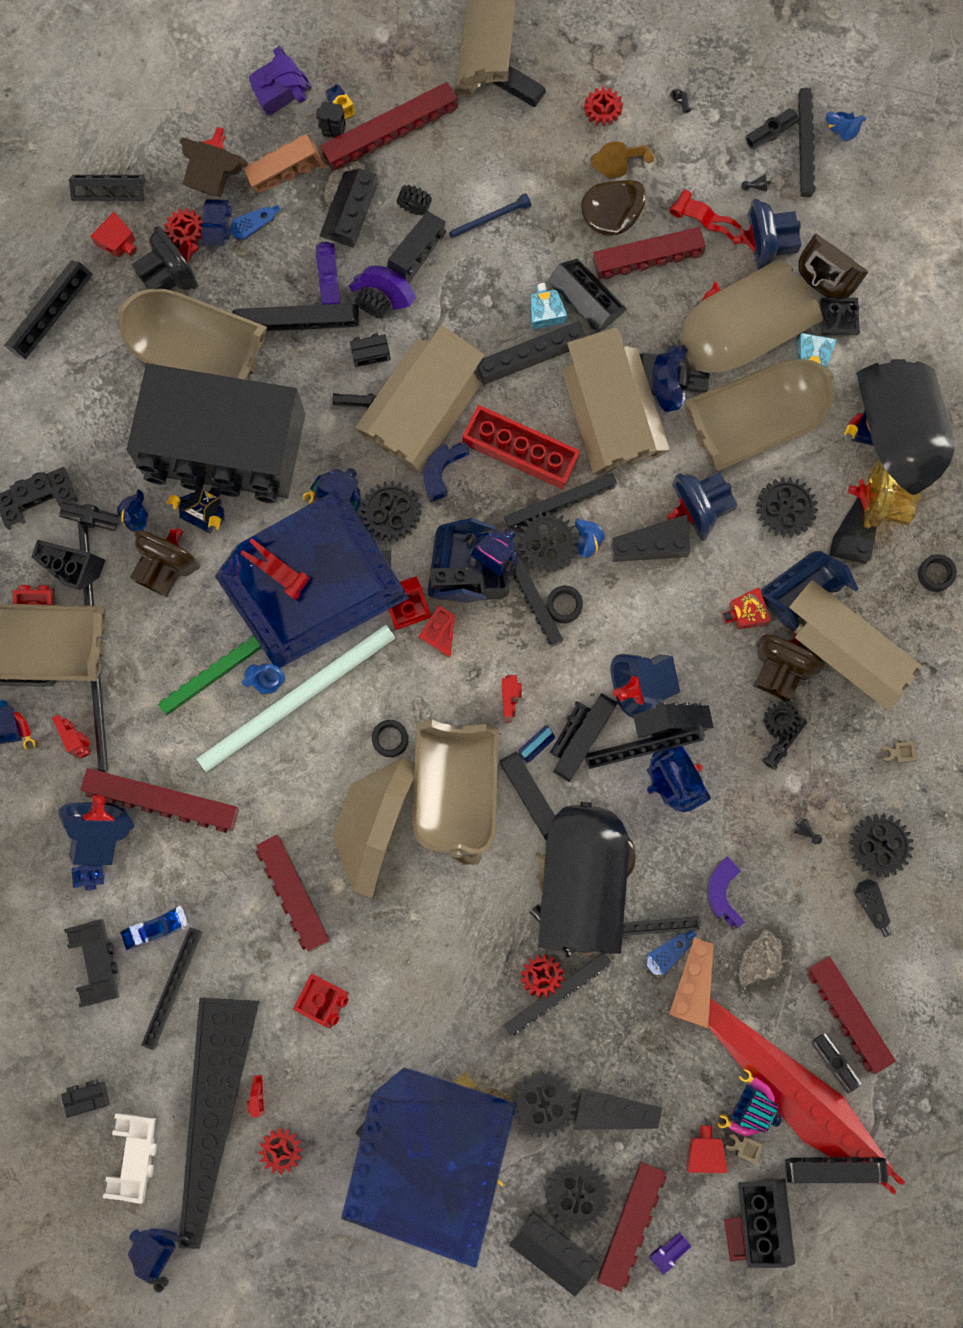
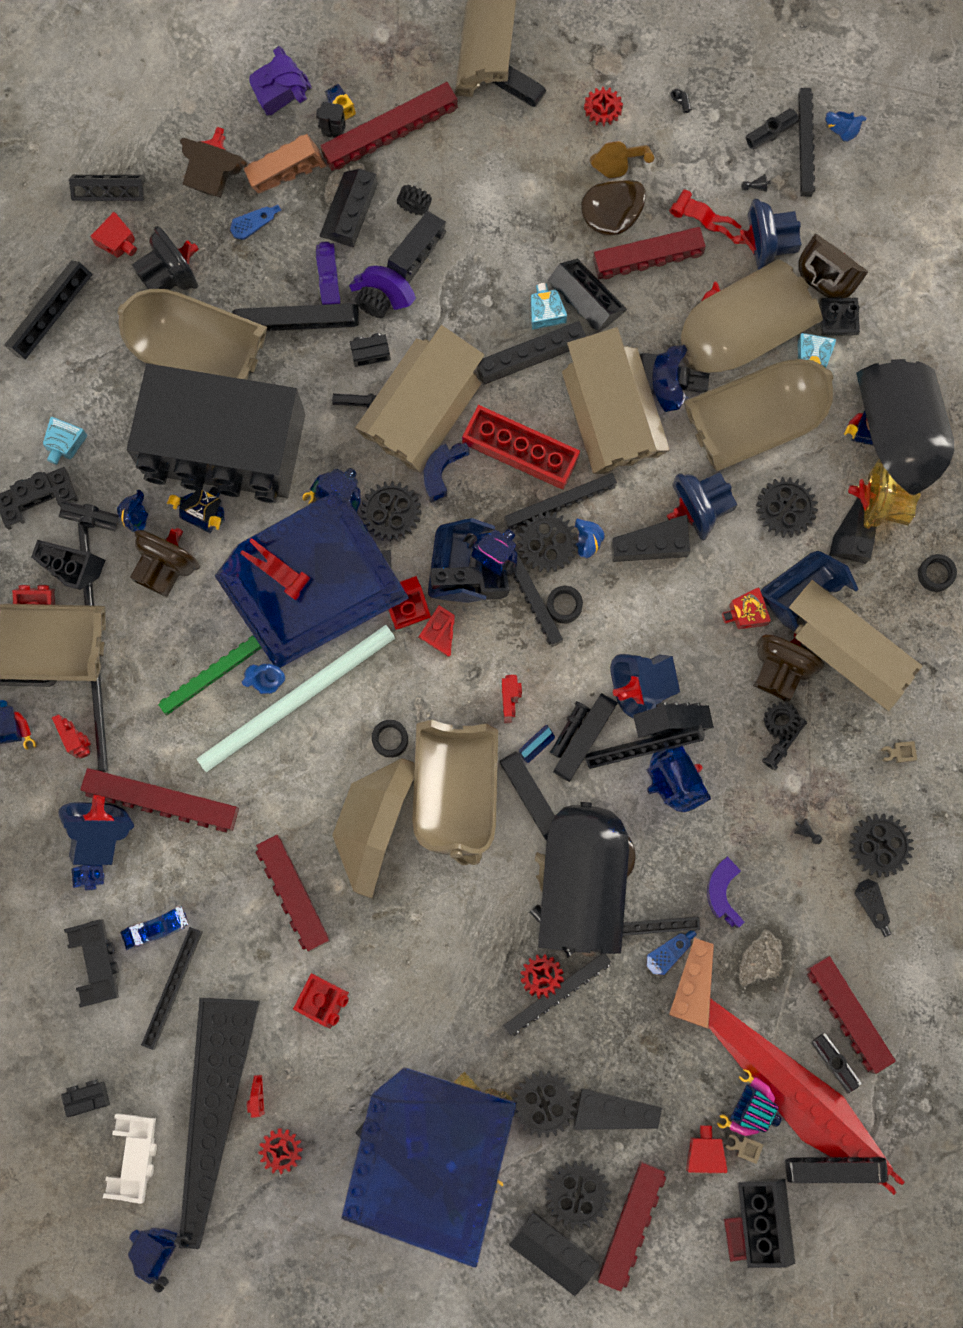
red gear [164,208,205,247] -> none
clear blue brick [202,199,232,246] -> none
dark blue piece [449,193,532,237] -> none
dark purple piece [649,1232,692,1274] -> none
none -> medium azure torso [43,416,88,465]

